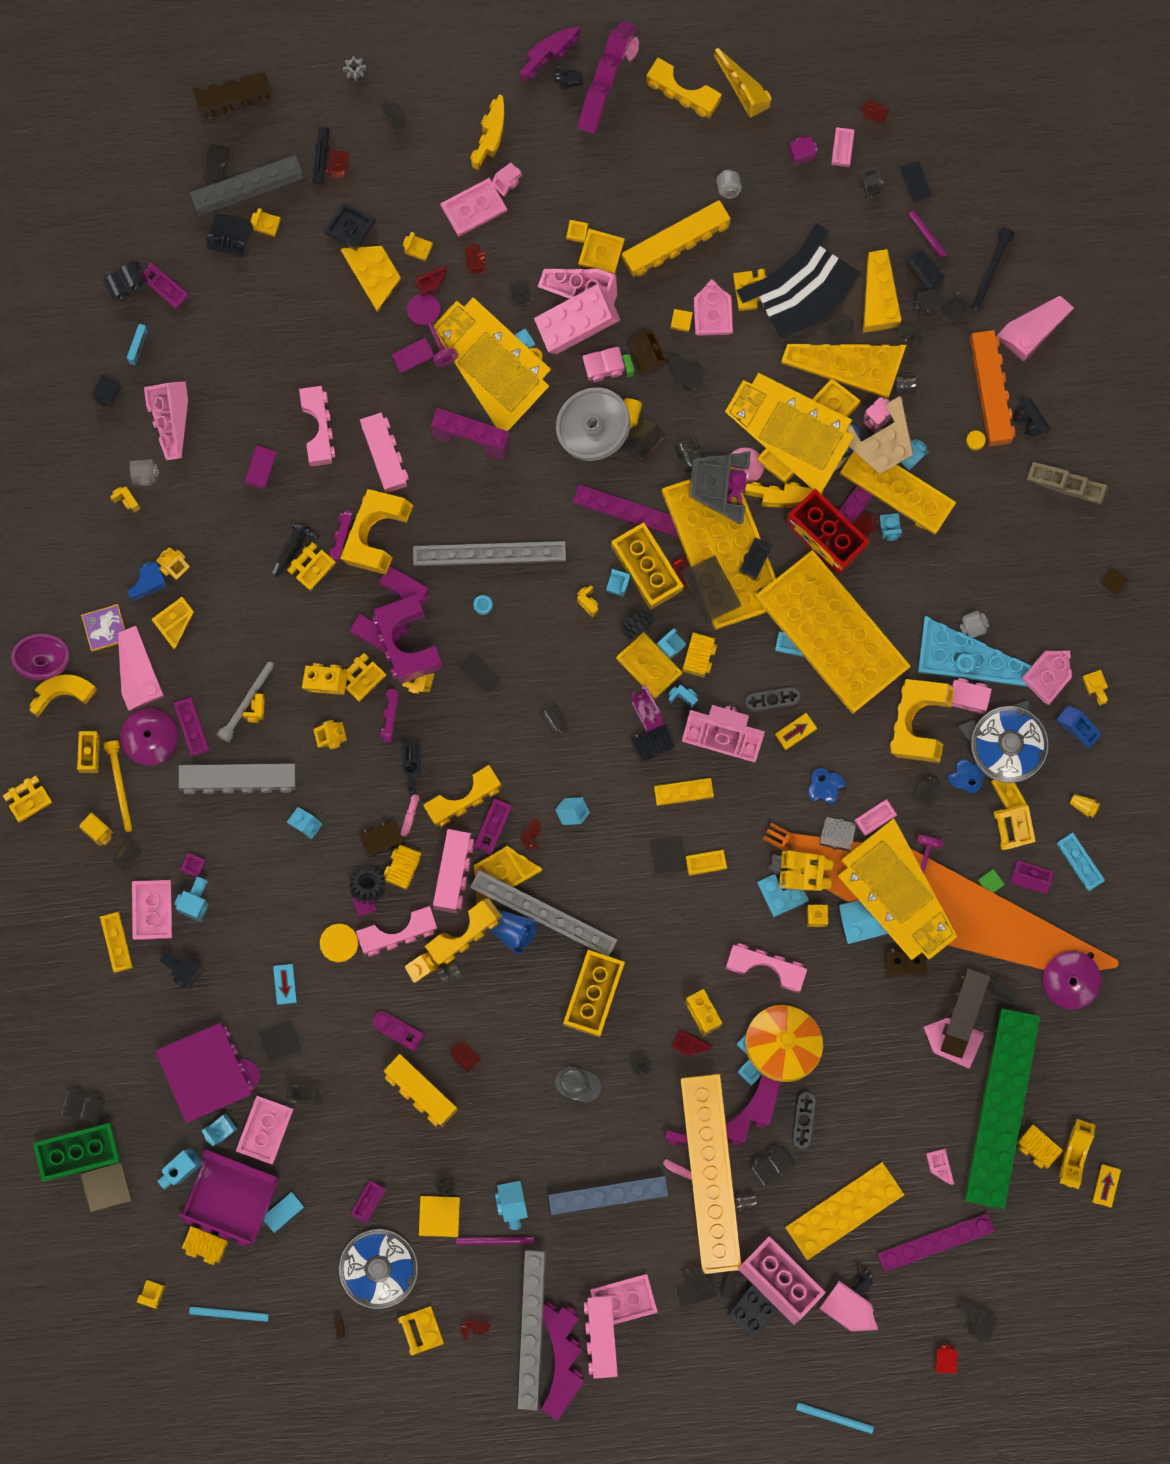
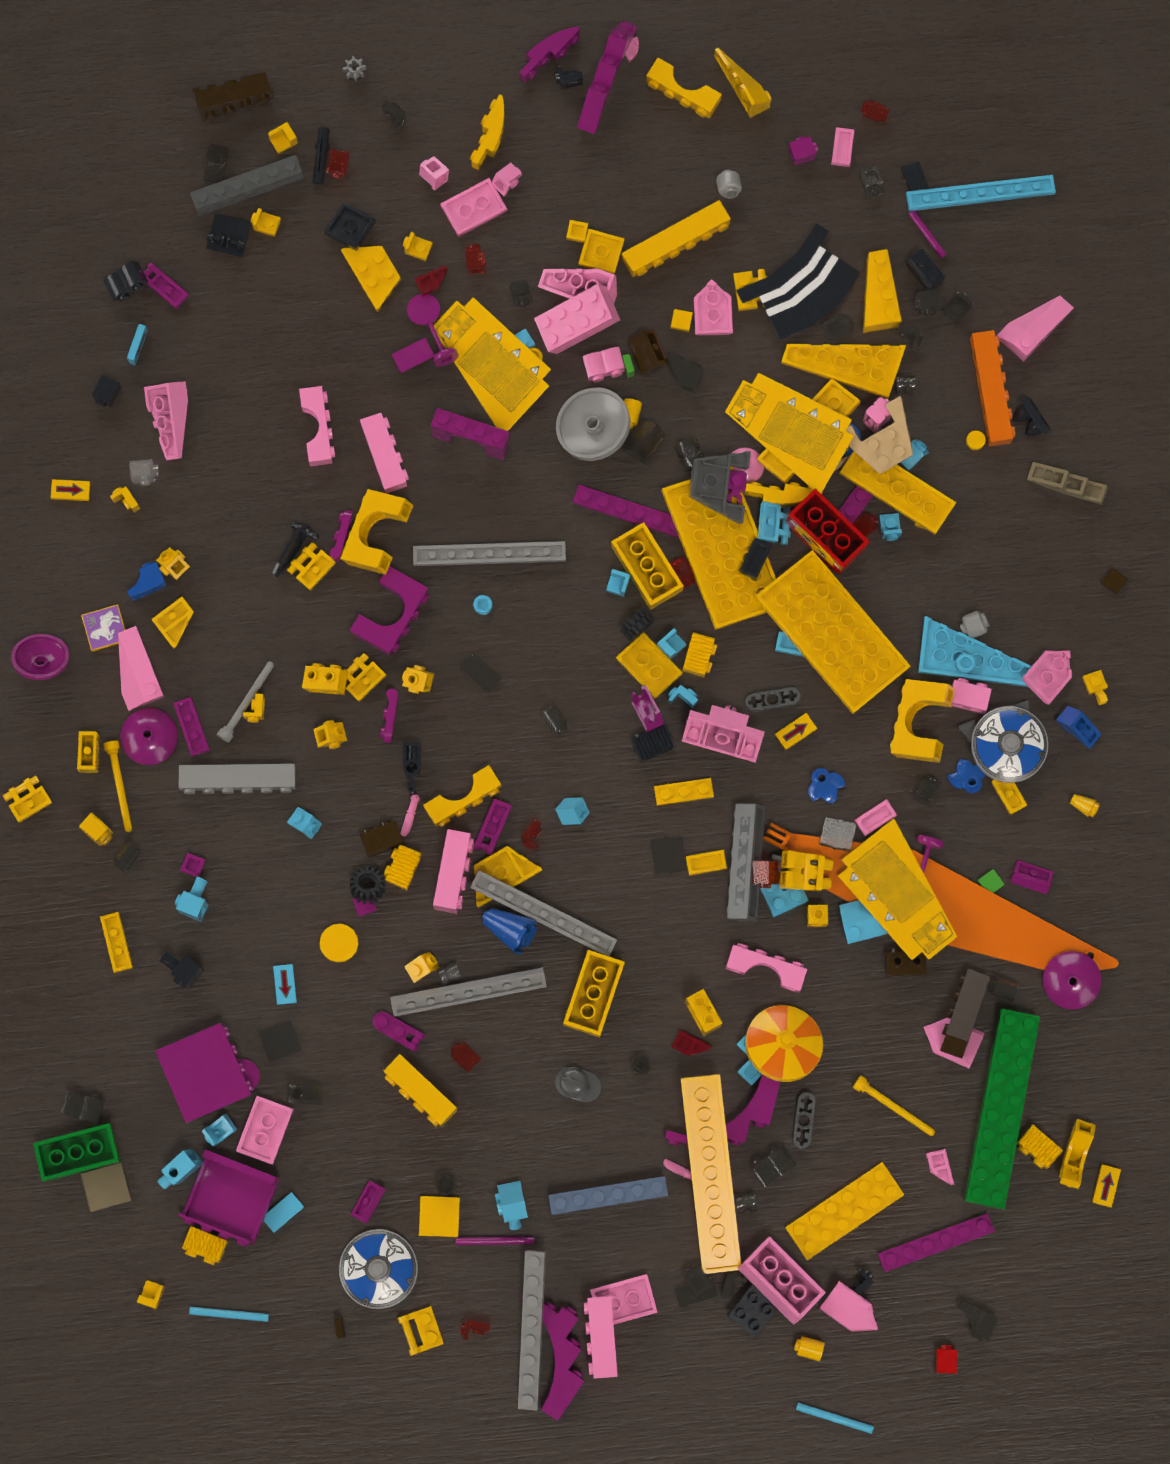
yellow arch [29,675,97,717] -> none
bright pink plate [132,880,172,940] -> none
magenta hinge [243,445,276,489] -> none
bright pink arch [356,906,438,957] -> none
magenta arch [372,595,443,684] -> none
yellow arch [425,898,502,965] -> none
yellow bracket [577,585,599,618] -> none
clear smoke tile [681,556,742,623] -> none
black piece [972,228,1015,312] -> none
yellow plate [994,804,1036,850] -> none
medium azure tile [1056,833,1105,892] -> none
none -> yellow tile [51,479,91,501]
none -> yellow panel [268,122,298,154]
none -> light grey plate [390,967,547,1017]
none -> bright pink brick [419,156,449,190]
none -> brick [726,804,765,921]
none -> clear red brick [752,861,779,888]
none -> medium azure plate [758,501,791,545]
none -> yellow brick [794,1336,825,1362]
none -> yellow piece [852,1075,935,1136]
none -> medium azure tile [906,175,1056,211]

